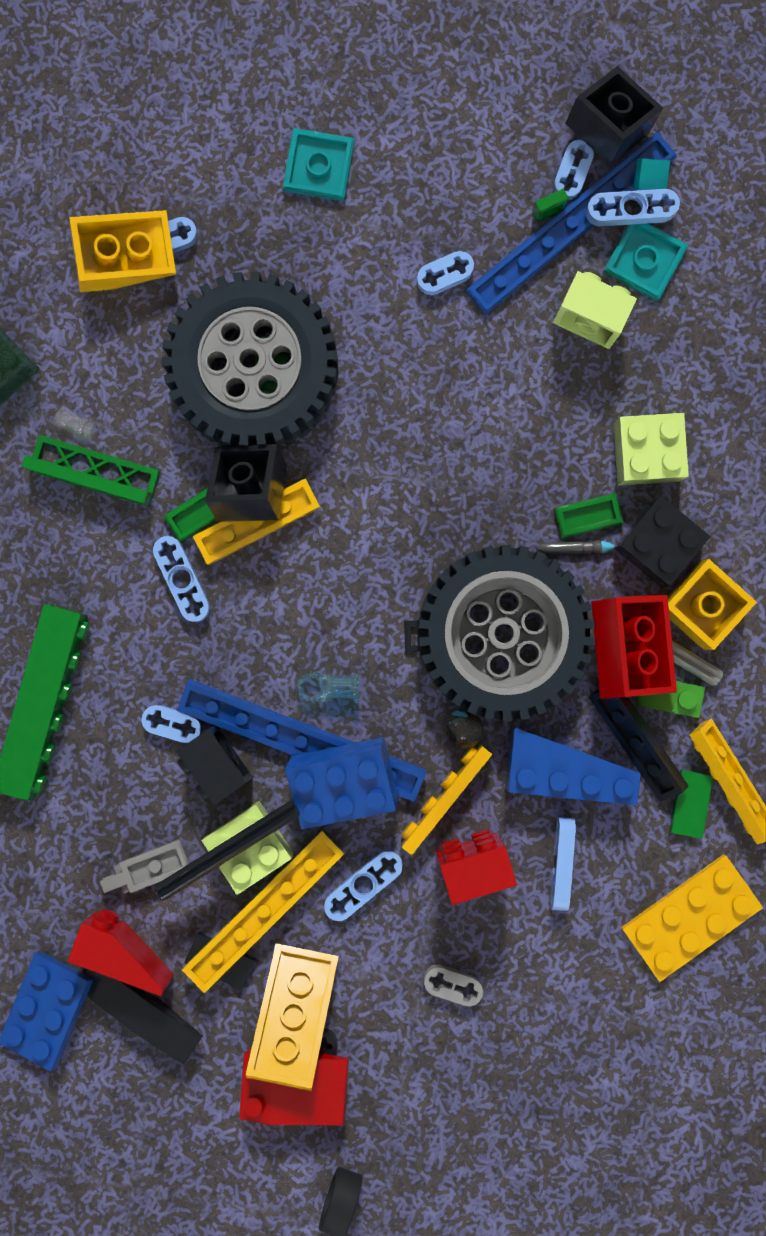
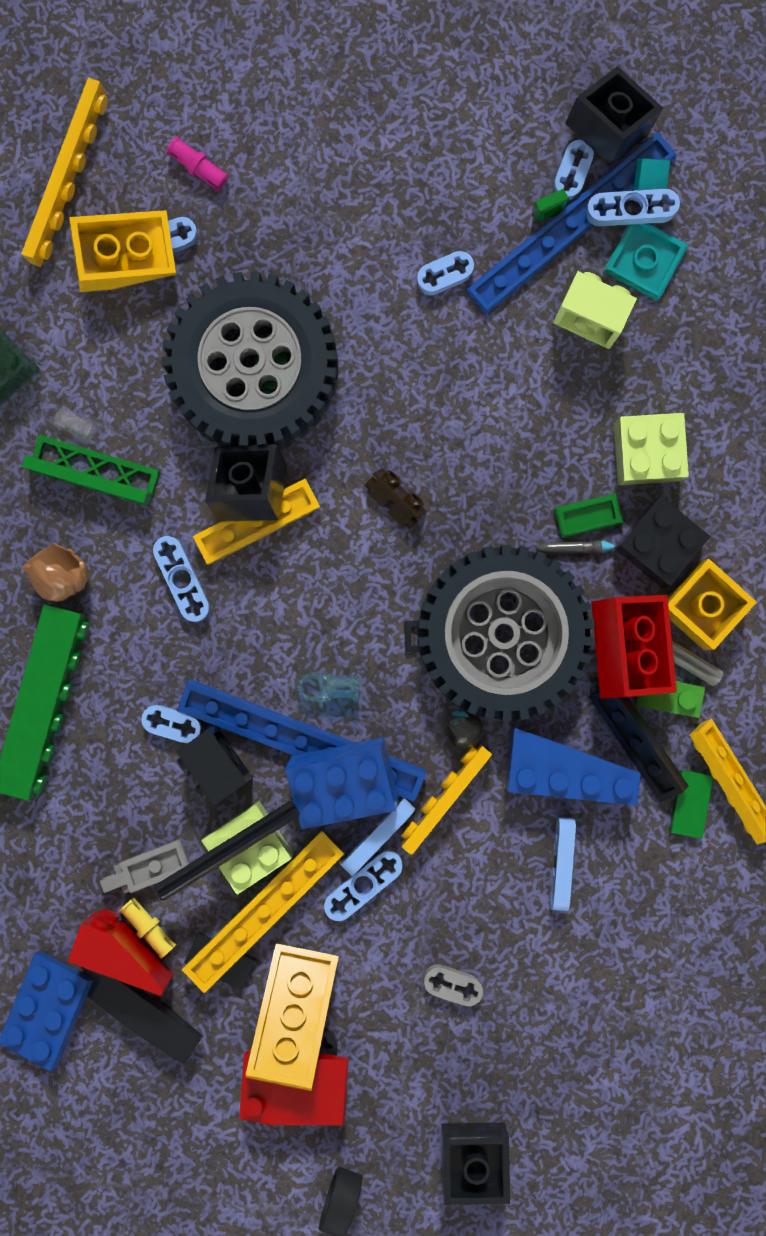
green tile [164,489,217,543] -> none
teal tile [282,128,355,201] -> none
red brick [436,829,517,905] -> none
yellow plate [621,854,763,982] -> none
none -> yellow plate [21,77,108,267]
none -> medium nougat hair [22,543,89,602]
none -> light yellow pin [119,897,177,959]
none -> dark pink pin [166,136,229,192]
none -> light blue beam [340,798,415,876]
none -> dark brown hinge [364,468,427,529]
none -> black brick [441,1122,510,1205]

